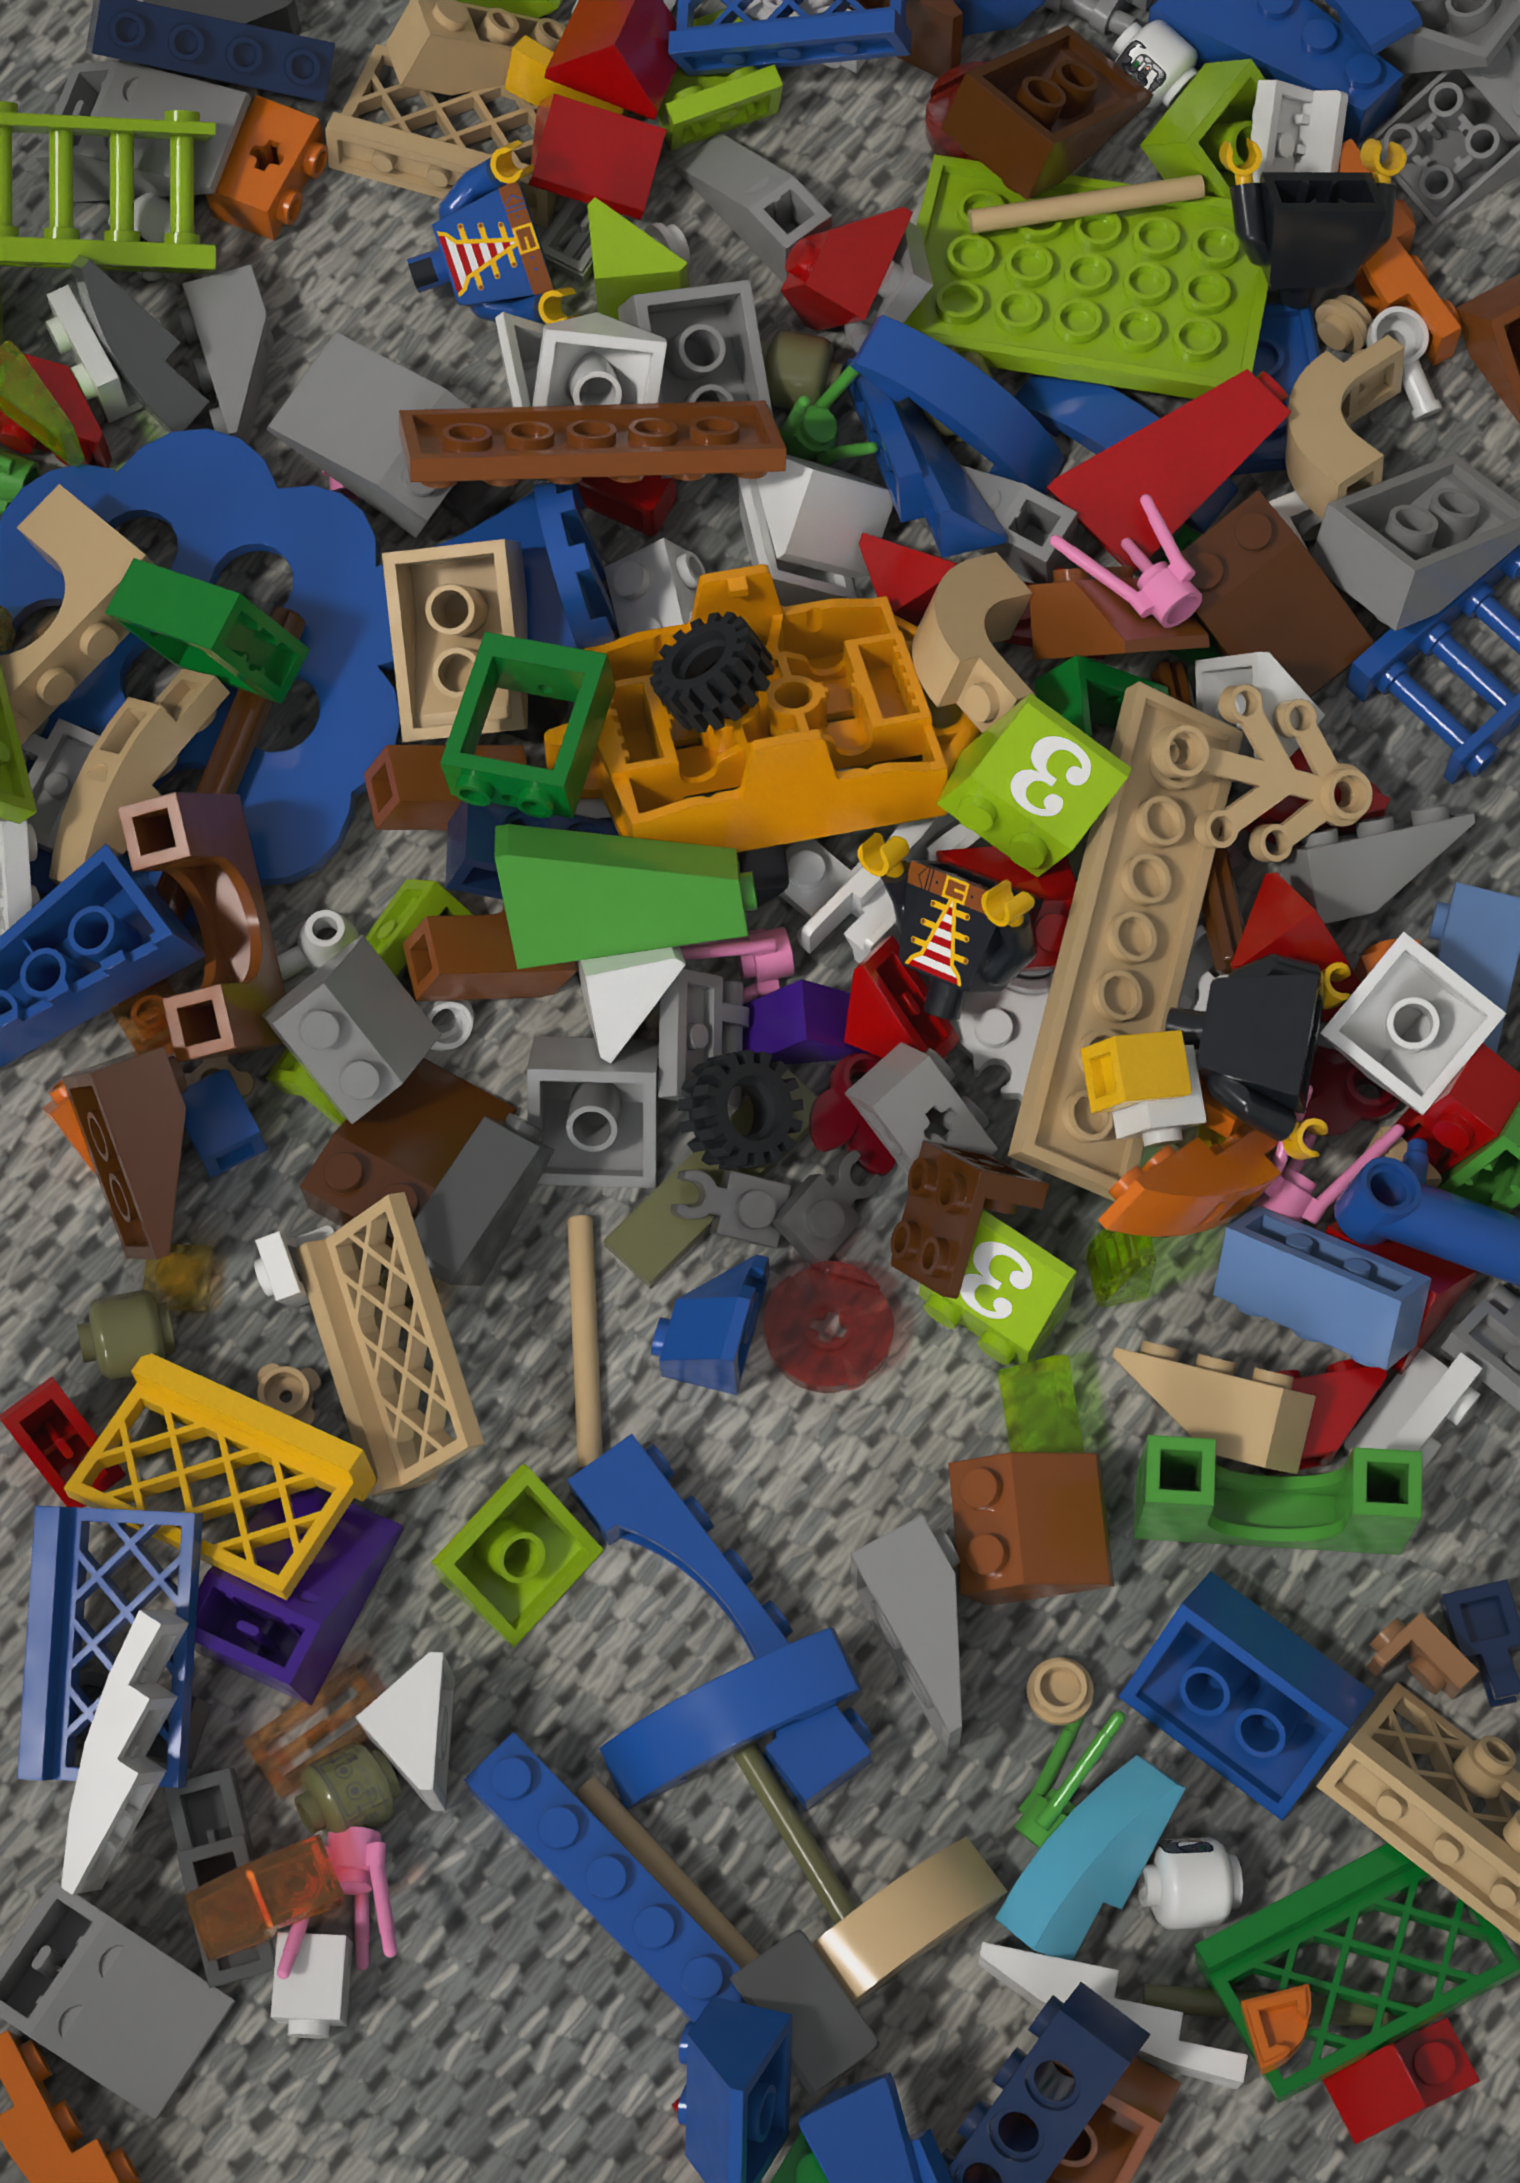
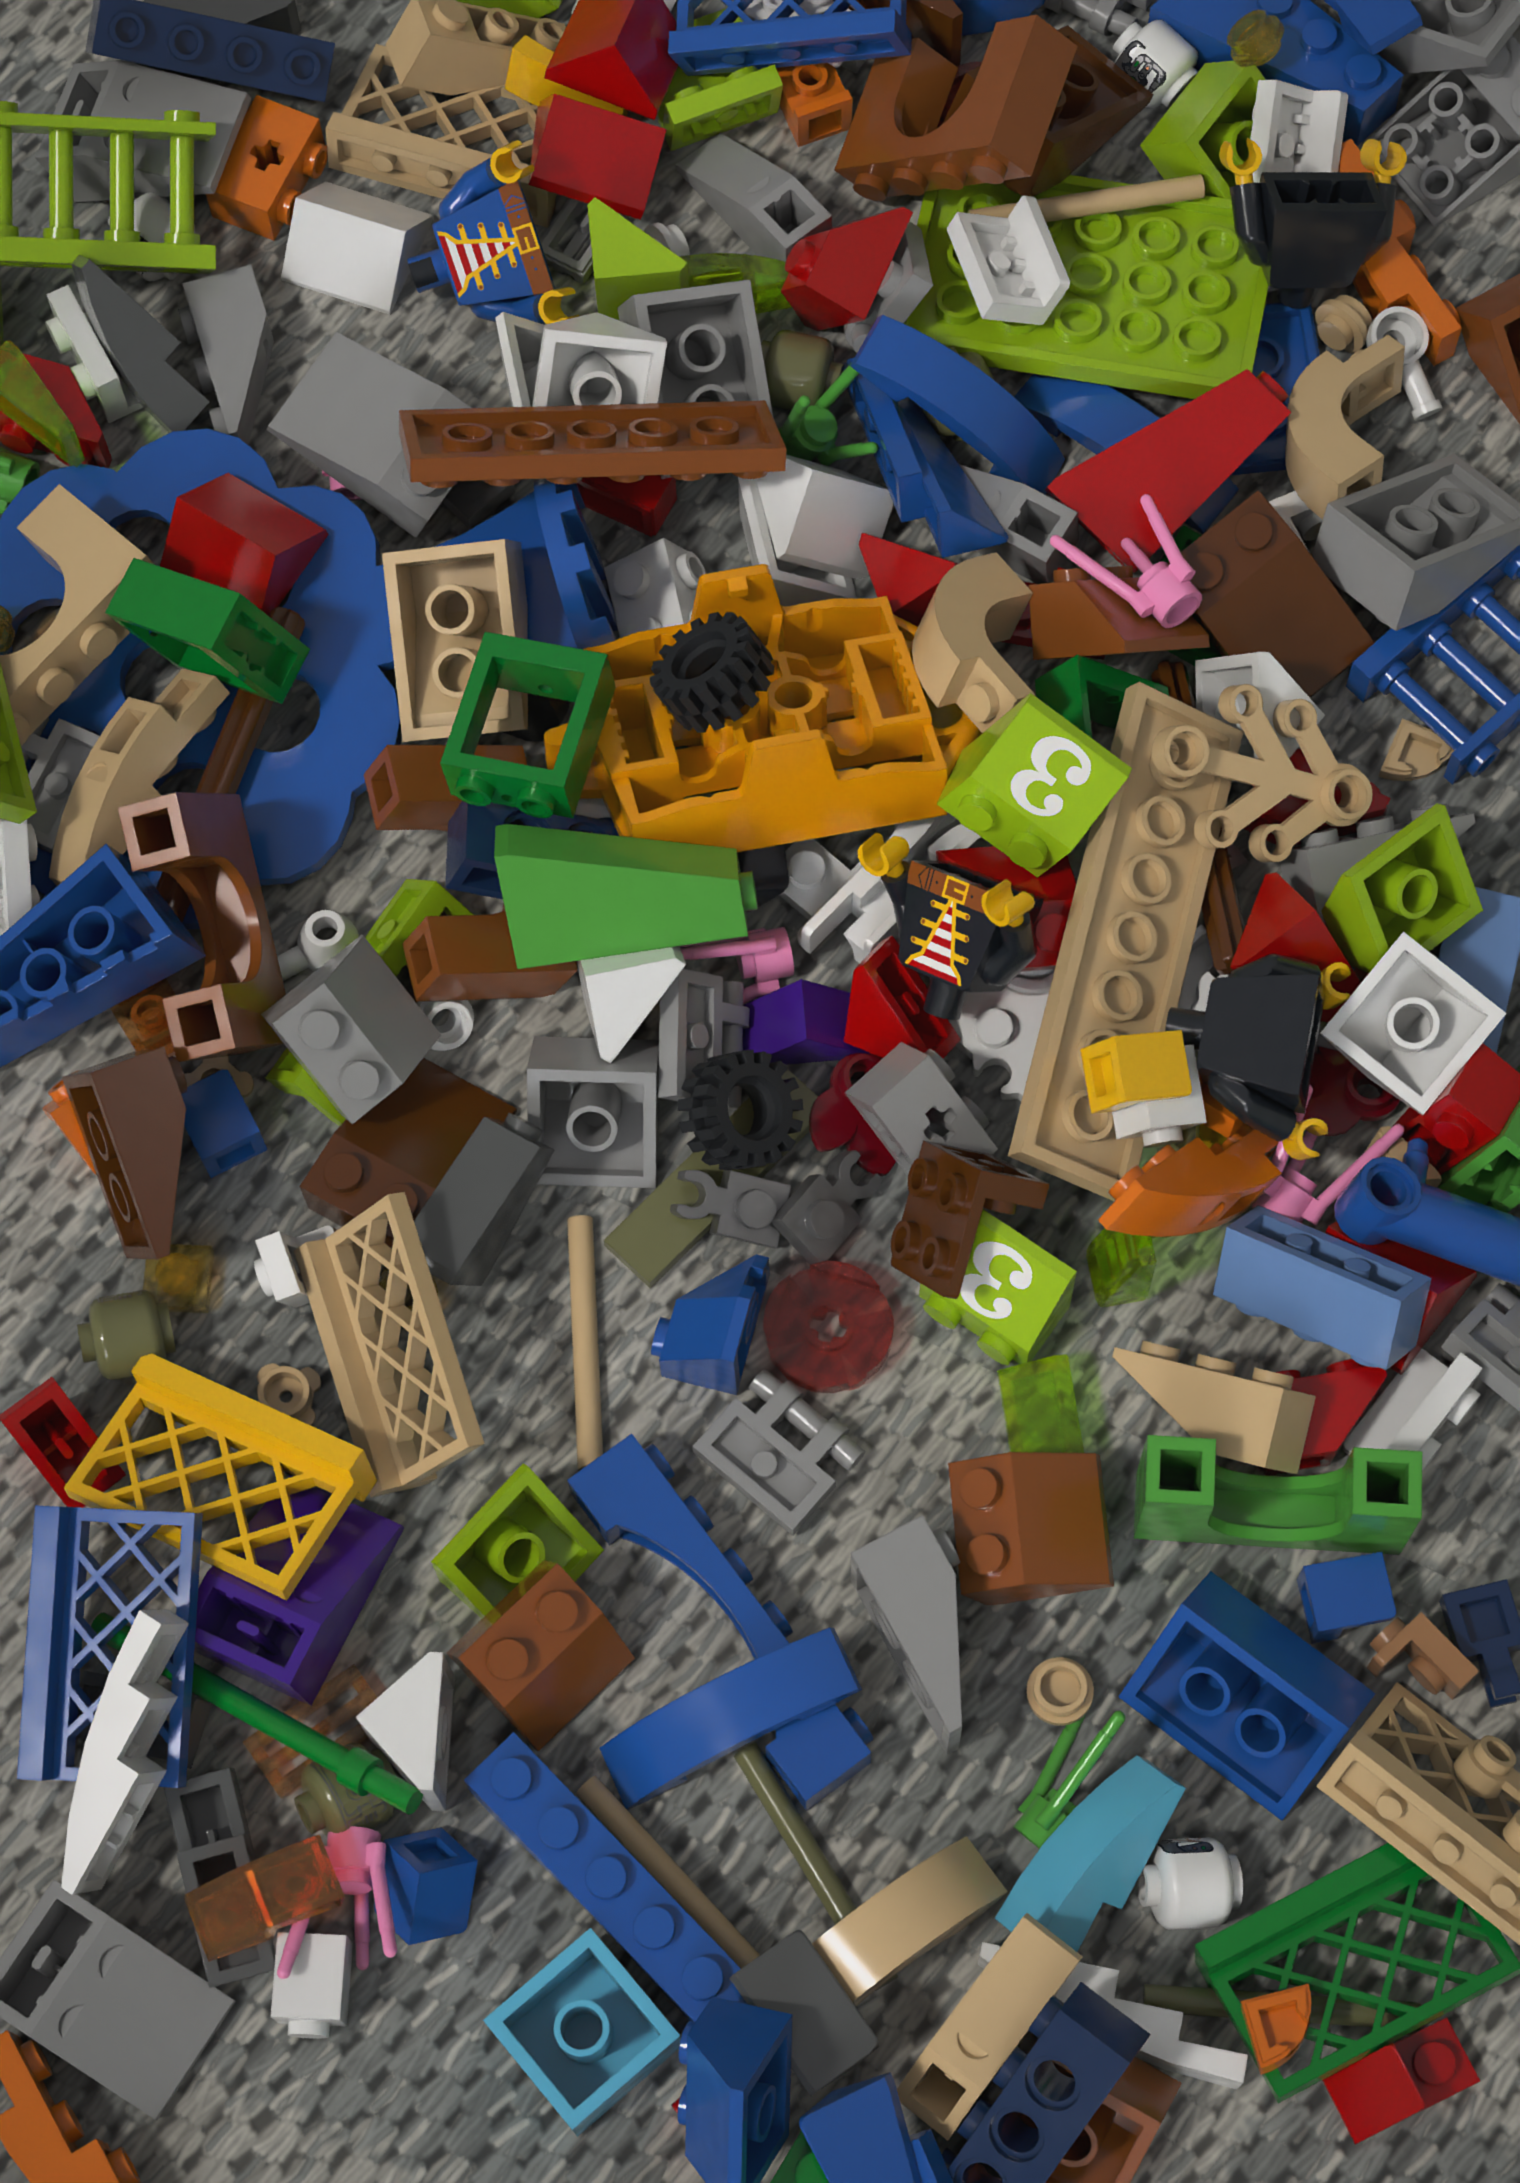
none -> green bar [91,1612,423,1815]
none -> red slope [160,473,329,616]
none -> white slope [281,181,434,315]
none -> blue panel [374,1827,478,1945]
none -> dark orange slope [447,1560,635,1751]
none -> medium azure brick [483,1928,681,2137]
none -> clear neon green slope [679,253,792,314]
none -> light grey plate [692,1369,865,1536]
none -> orange brick [776,63,853,147]
none -> dark orange arch [834,14,1078,201]
none -> tan slope [897,1913,1083,2141]
none -> white bracket [946,195,1070,325]
none -> clear yellow plate [1227,10,1284,67]
none -> blue panel [1297,1552,1396,1644]
none -> lime slope [1322,803,1483,973]
none -> tan tile [1378,718,1454,781]

